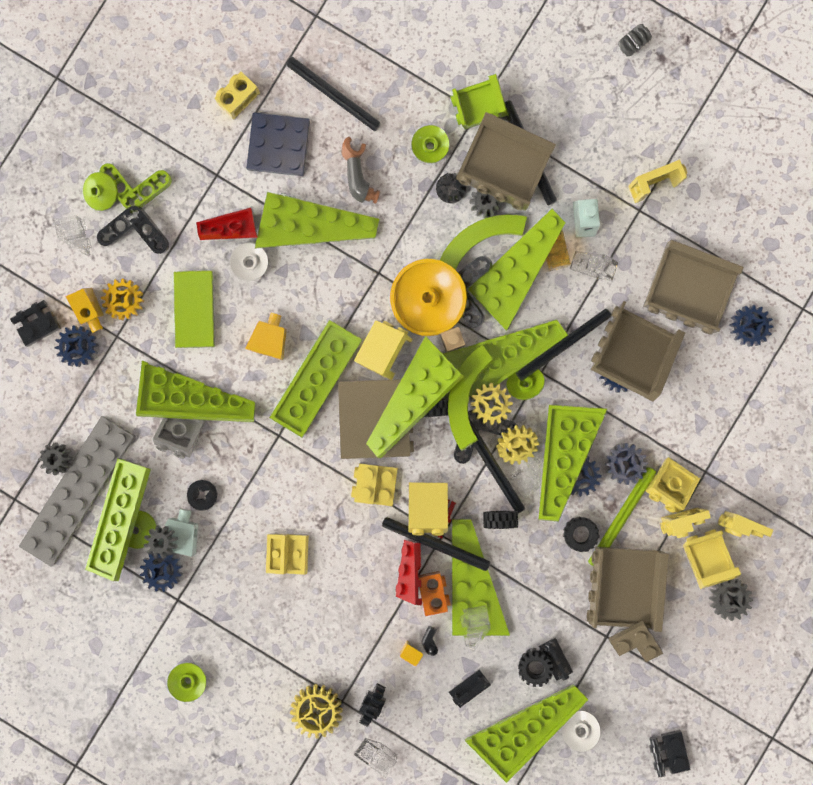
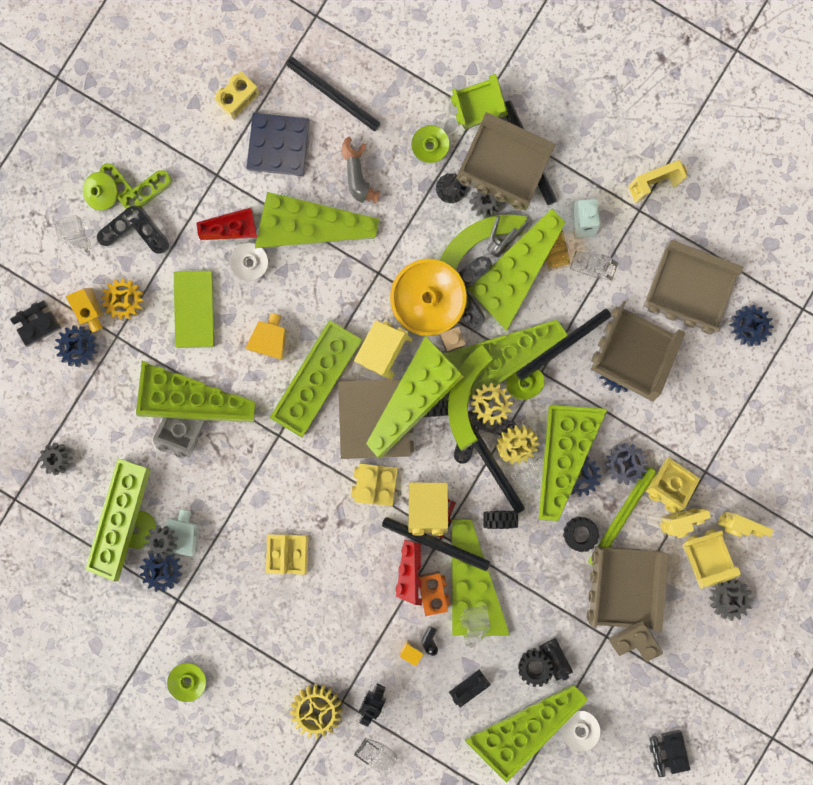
light grey plate [19,416,135,567] -> none
black gear [187,480,218,511] -> none
dark grey gear [618,24,652,57] -> none
none -> dark grey plant [487,216,529,257]

